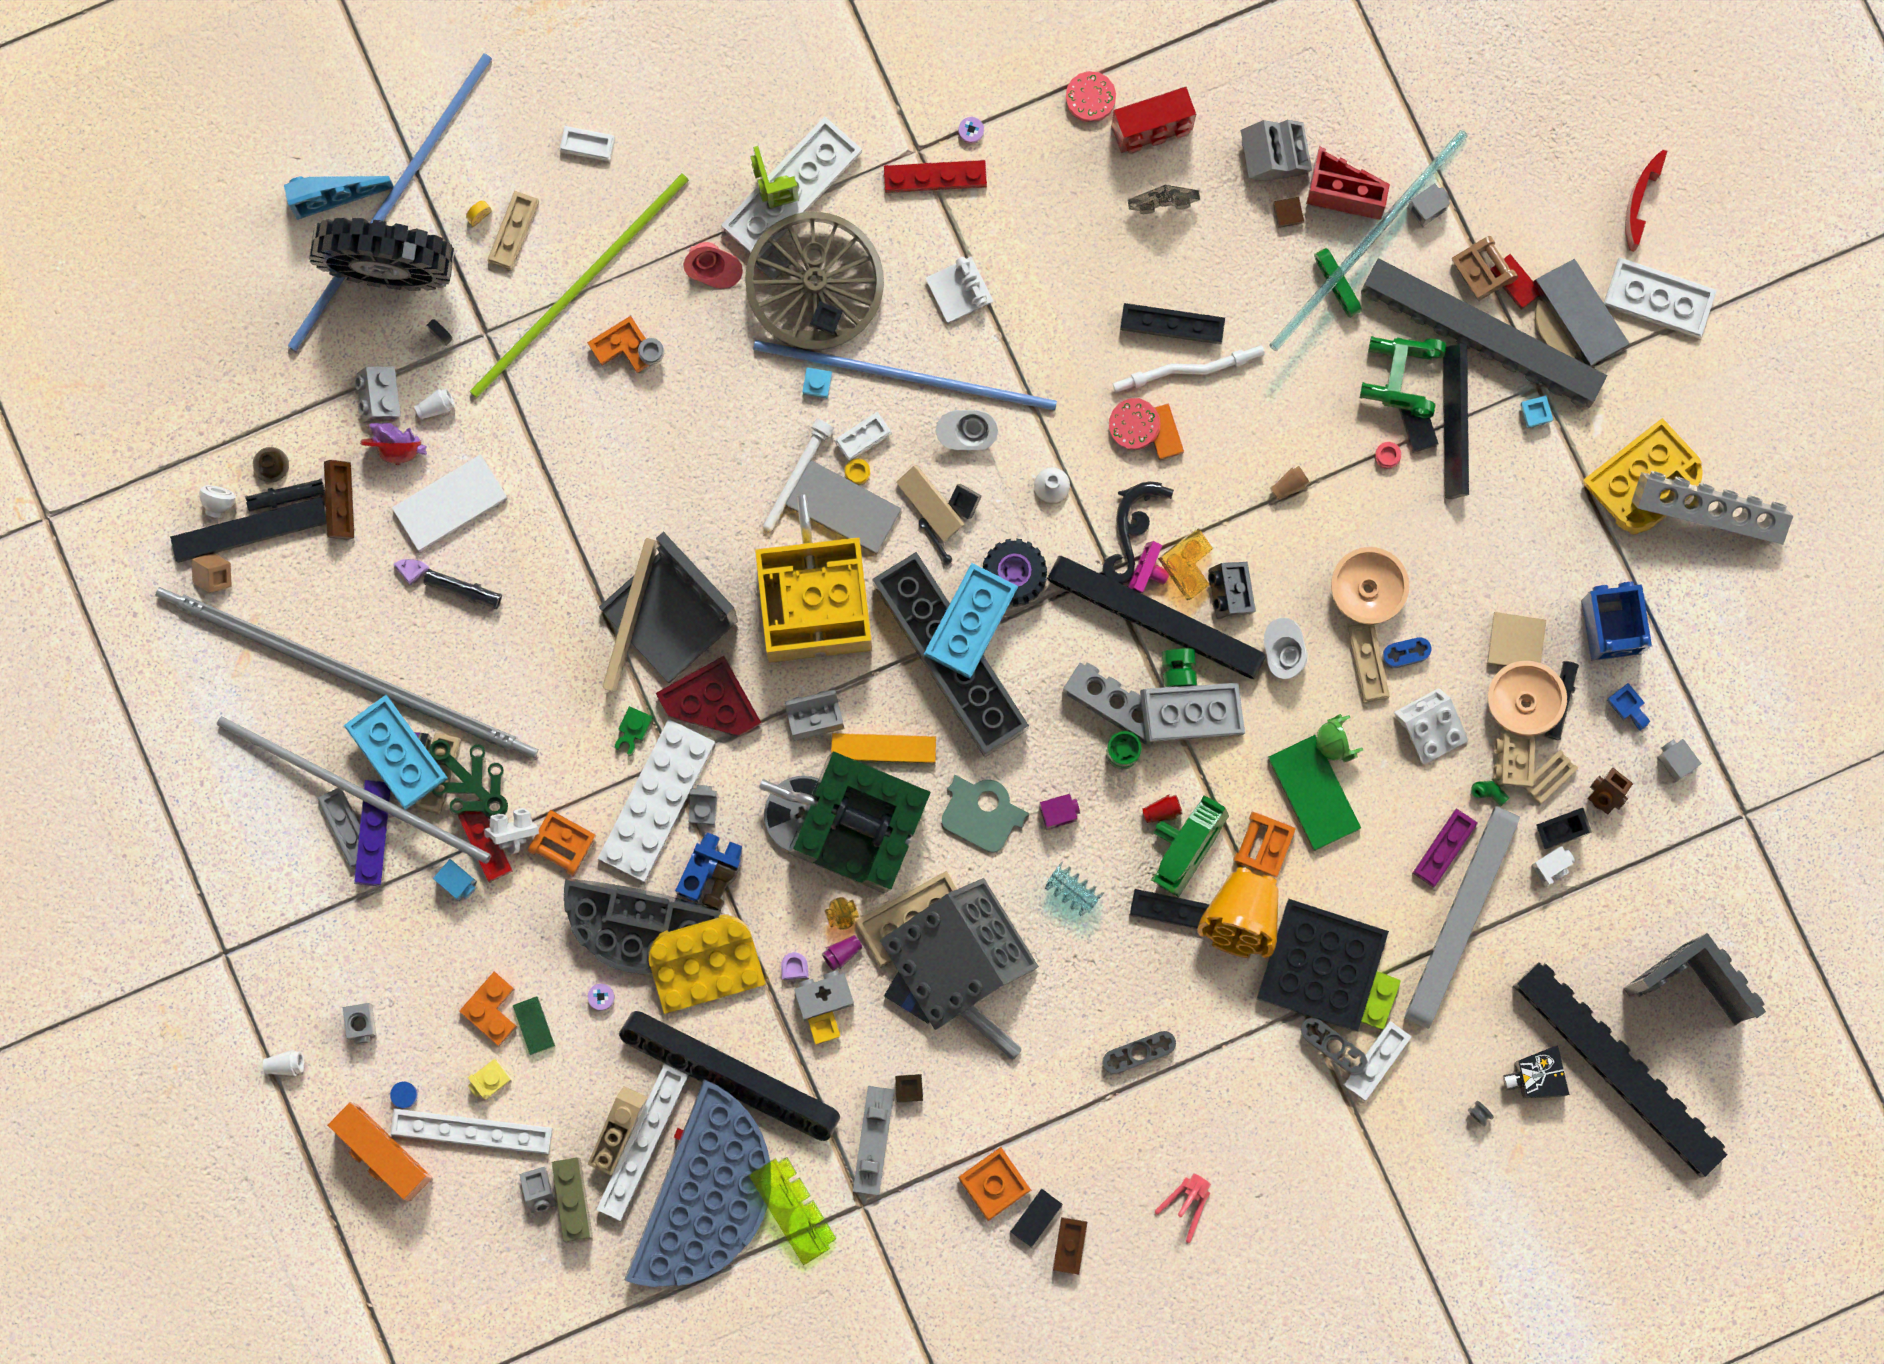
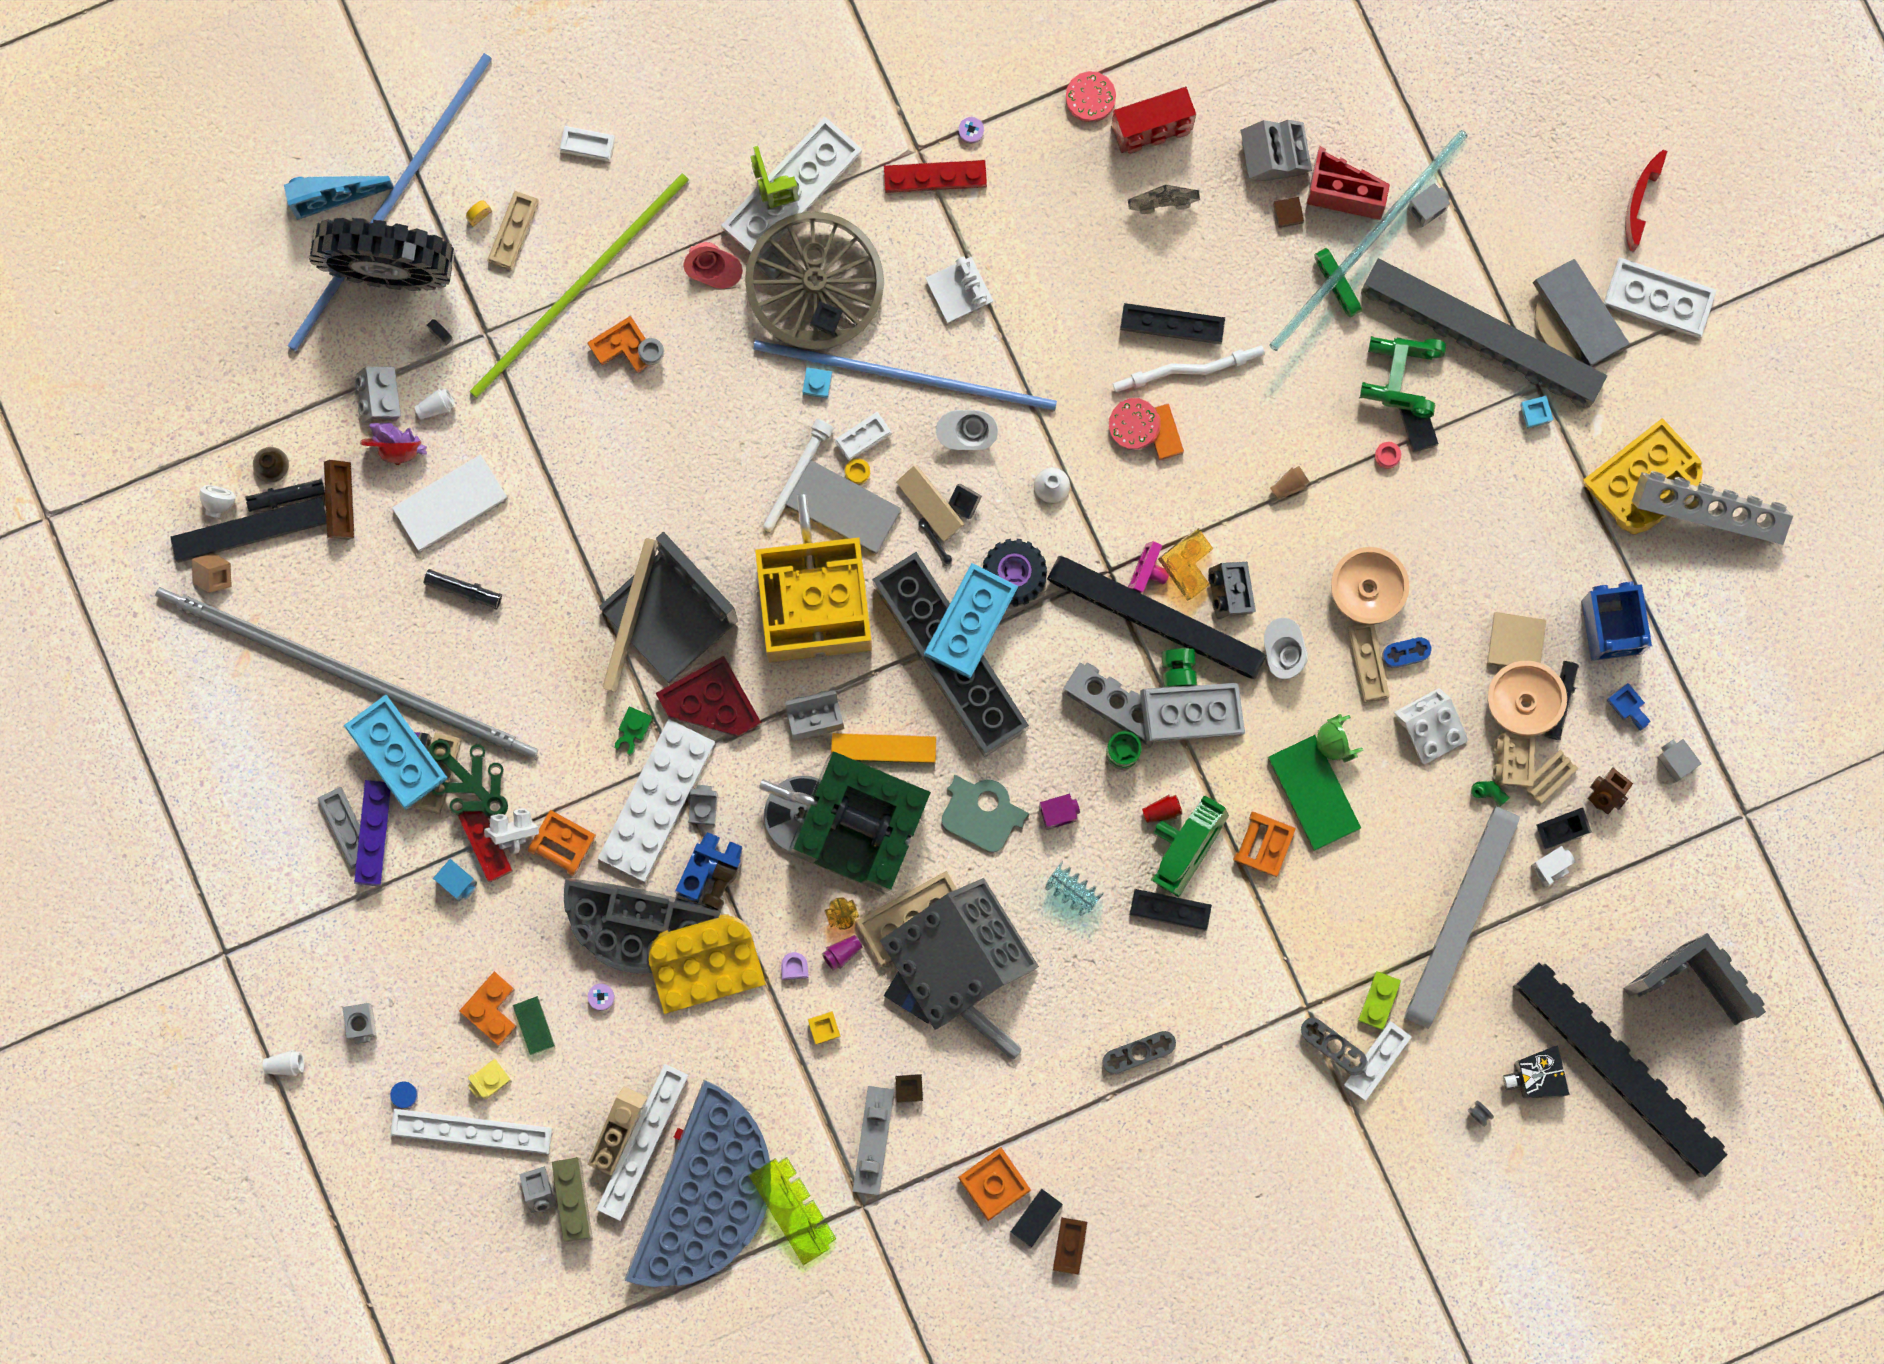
light grey piece [217,716,491,864] -> none
orange brick [327,1102,433,1201] -> none
lavender tile [393,559,430,585] -> none
black beam [619,1011,840,1141] -> none
light grey brick [794,970,854,1021] -> none
black plant [1102,481,1174,584] -> none
coral plant [1155,1173,1211,1243] -> none
light orange cone [1197,867,1279,958] -> none
black plate [1256,898,1389,1032] -> none
magenta tile [1412,808,1478,888] -> none
black tile [1443,343,1469,499] -> none
medium nougat plate [1451,236,1518,301] -> none
red tile [1490,254,1540,310] -> none

